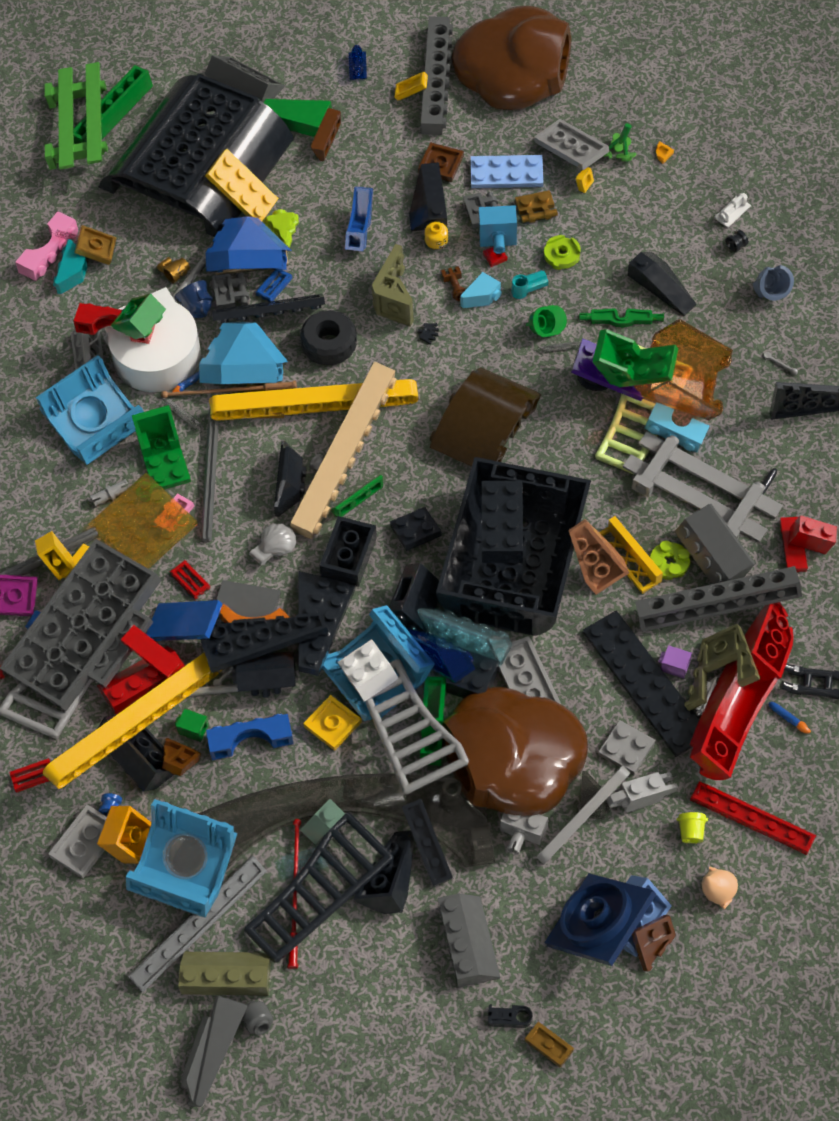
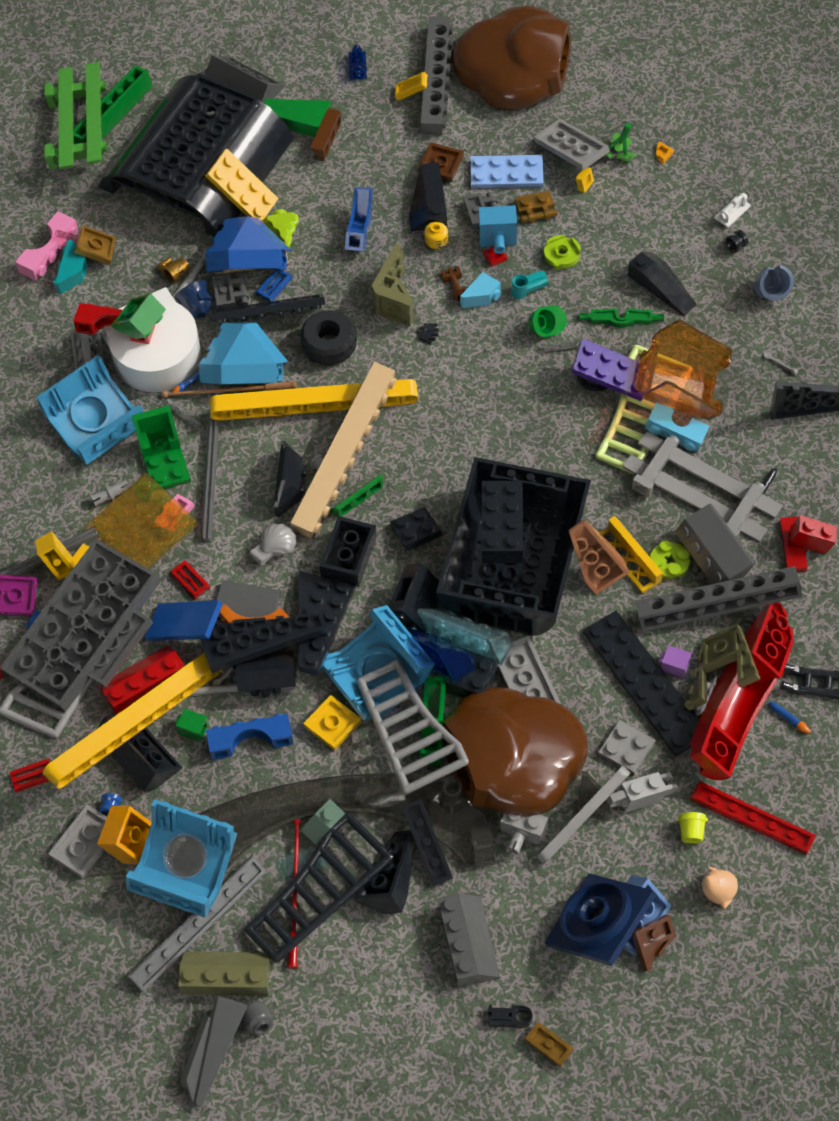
red tile [121,625,181,679] -> none
reddish brown wing [162,738,202,776] -> none
white brick [338,639,399,702] -> none
dark brown panel [429,367,541,467] -> none
green bracket [593,329,679,387] -> none

